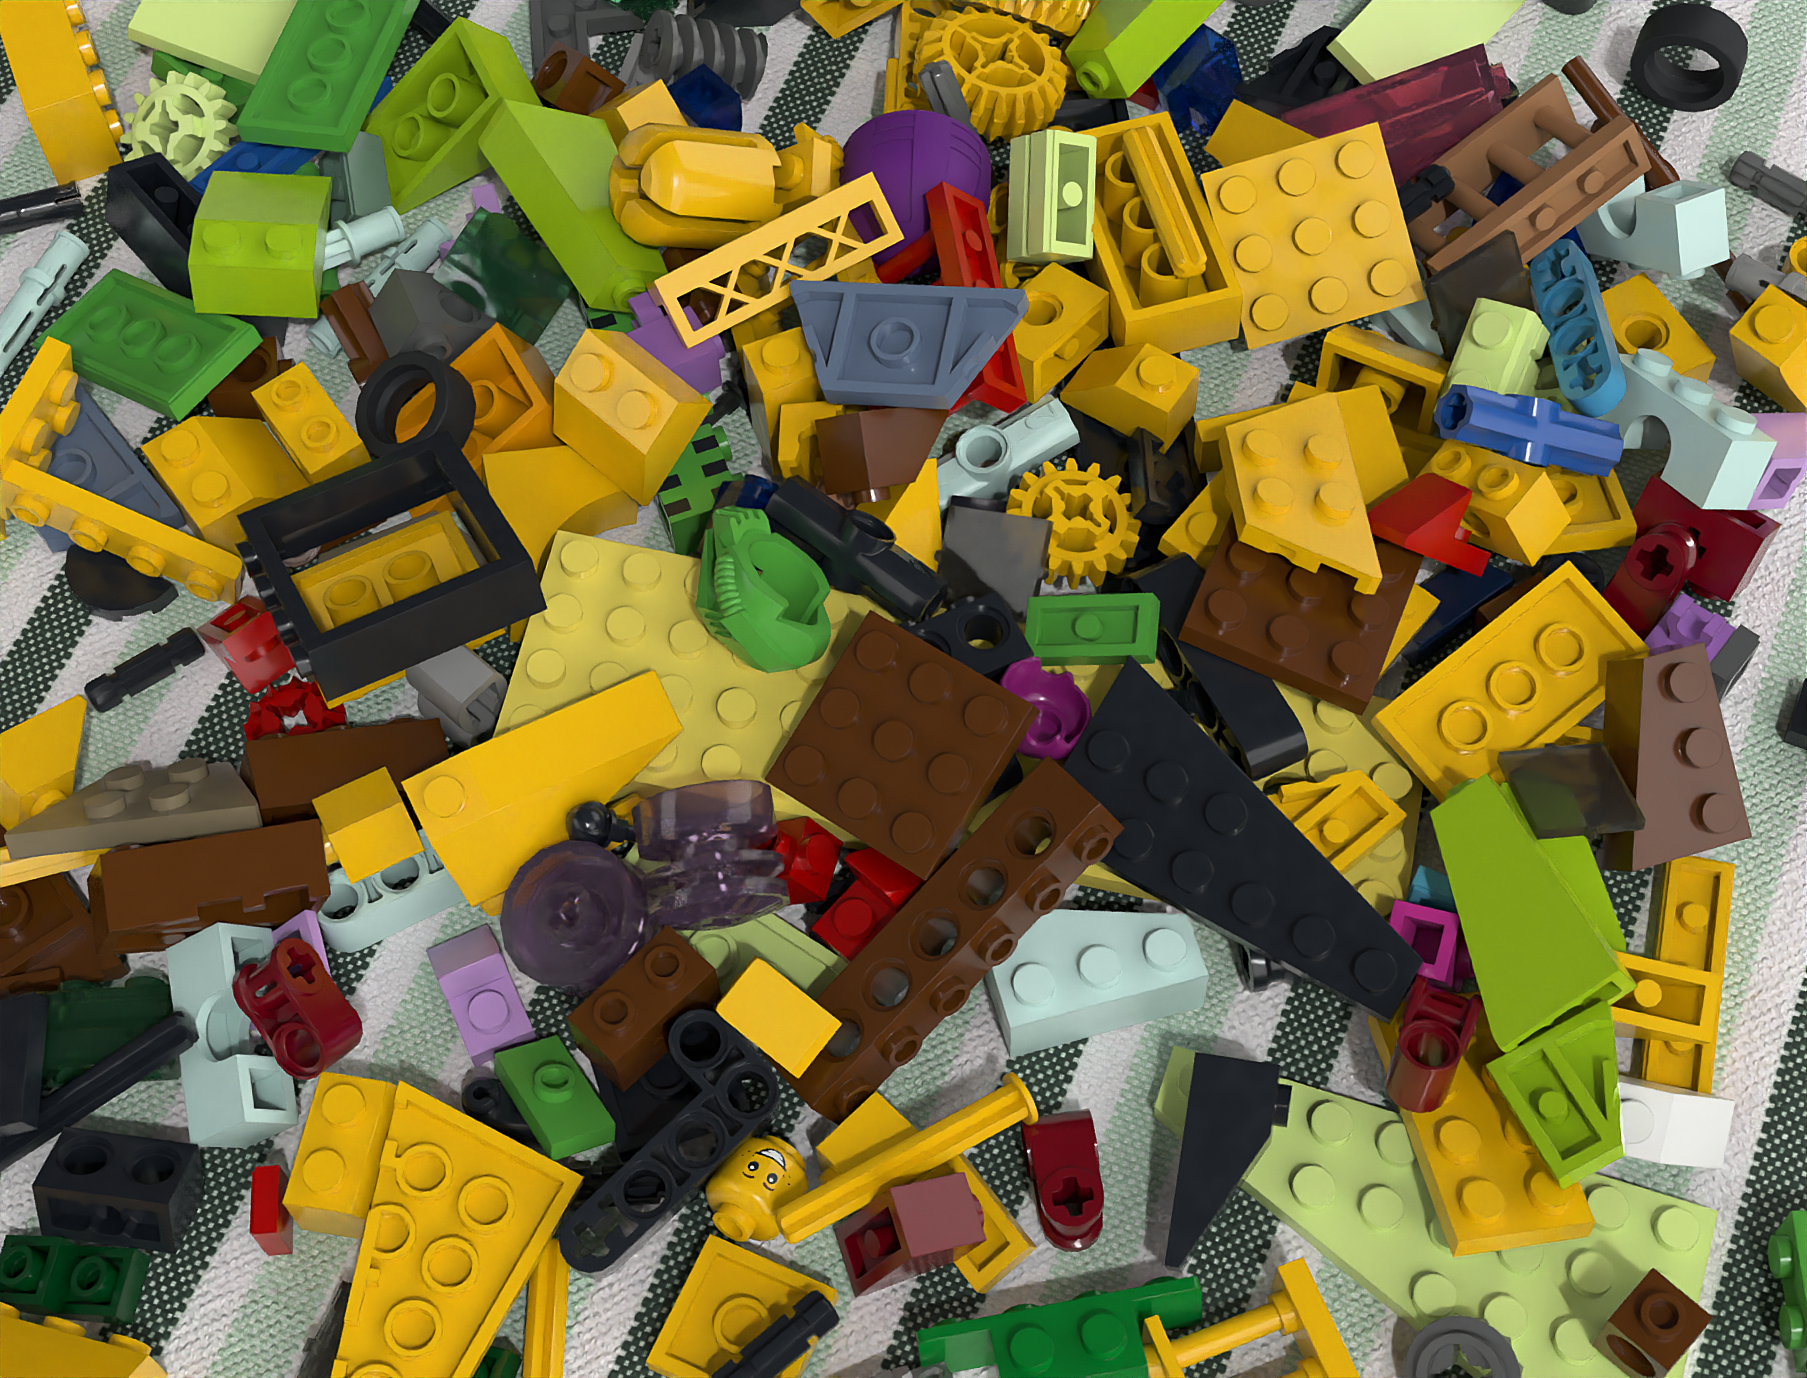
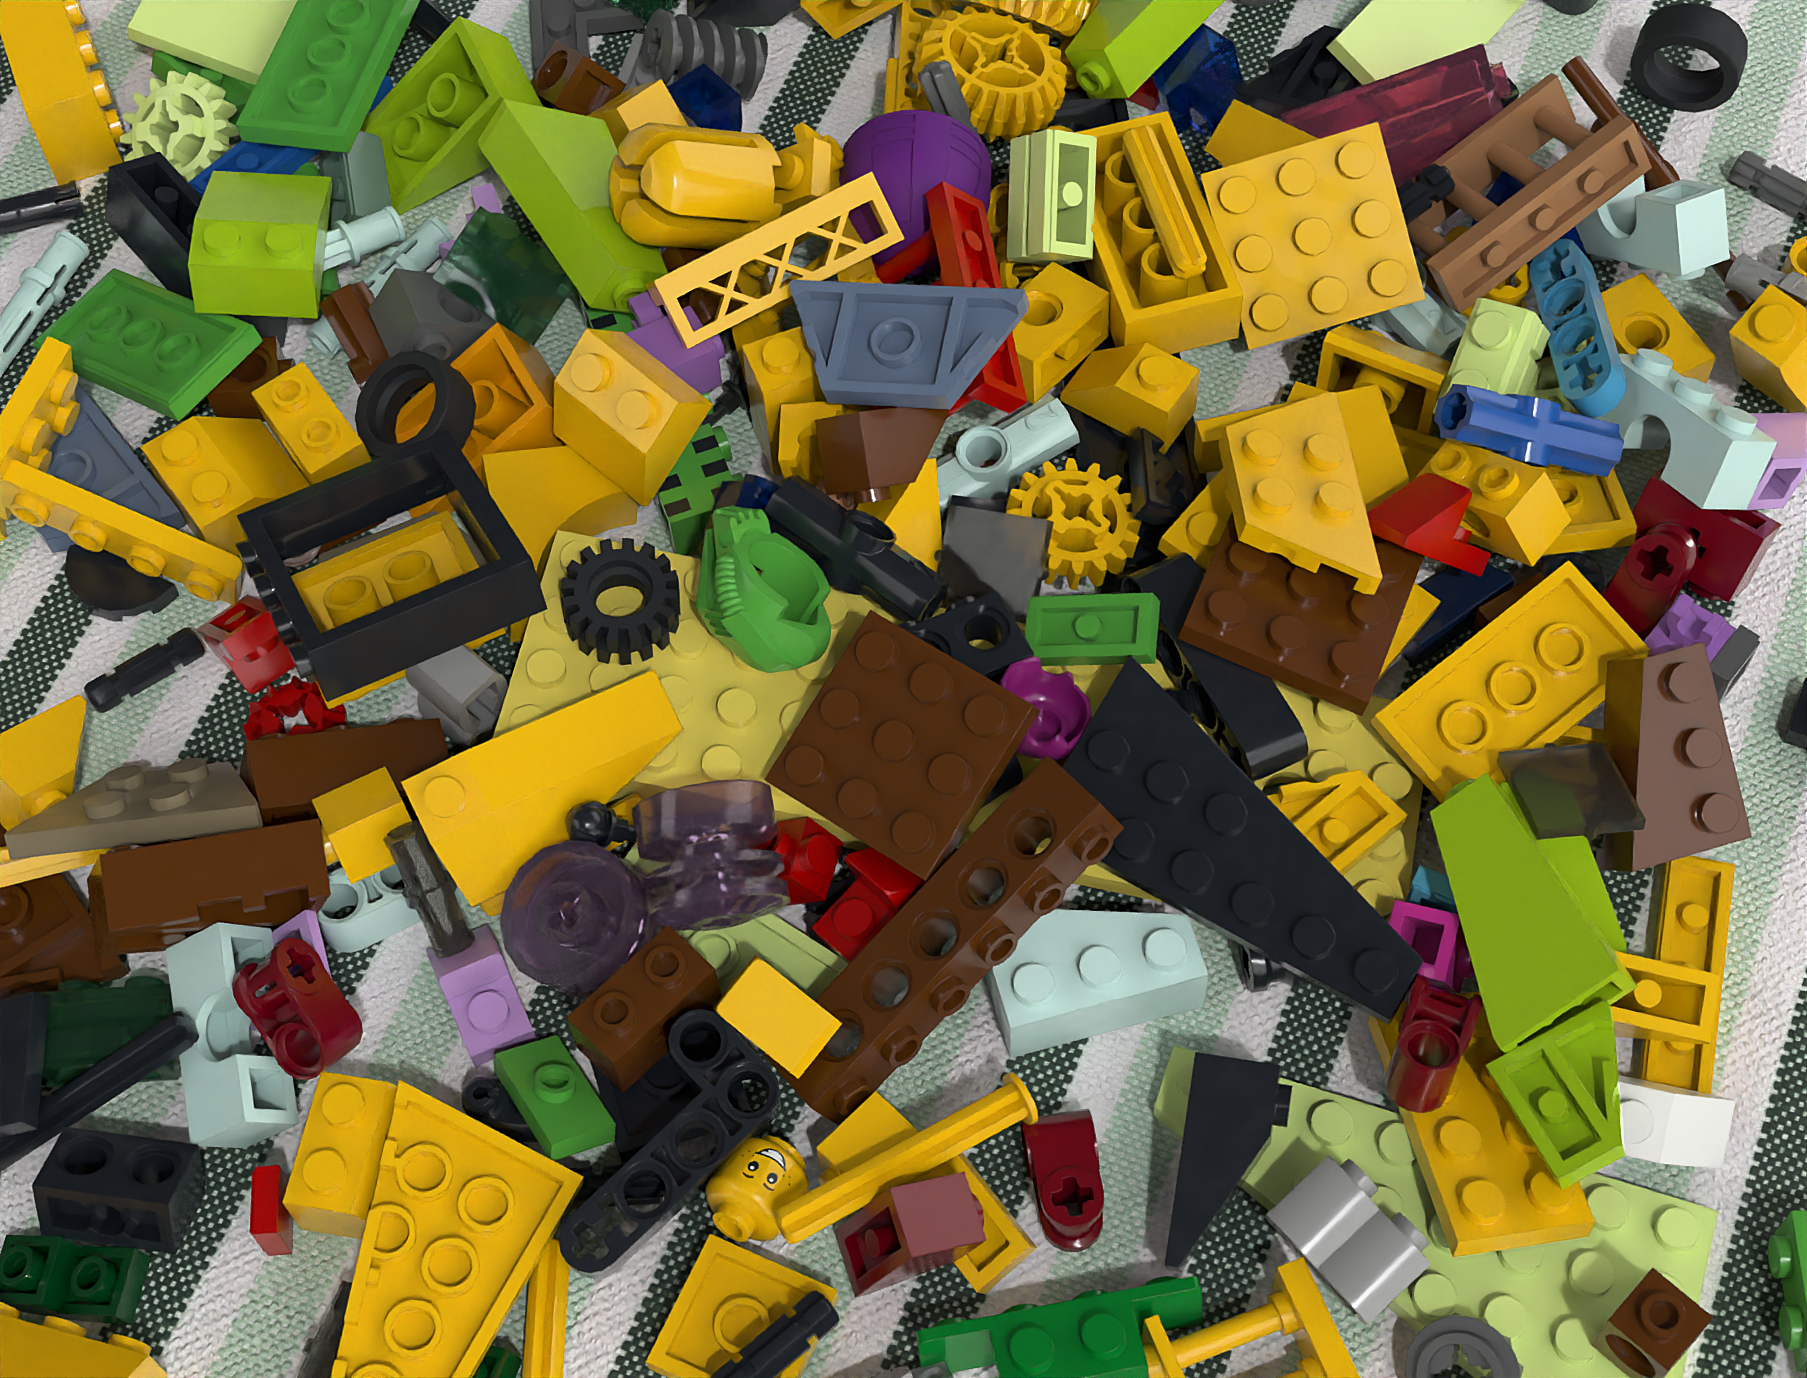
clear smoke piece [1423,229,1536,363] -> none
none -> clear smoke pin [383,821,475,958]
none -> black tyre [561,538,681,665]
none -> light grey brick [1265,1156,1431,1325]

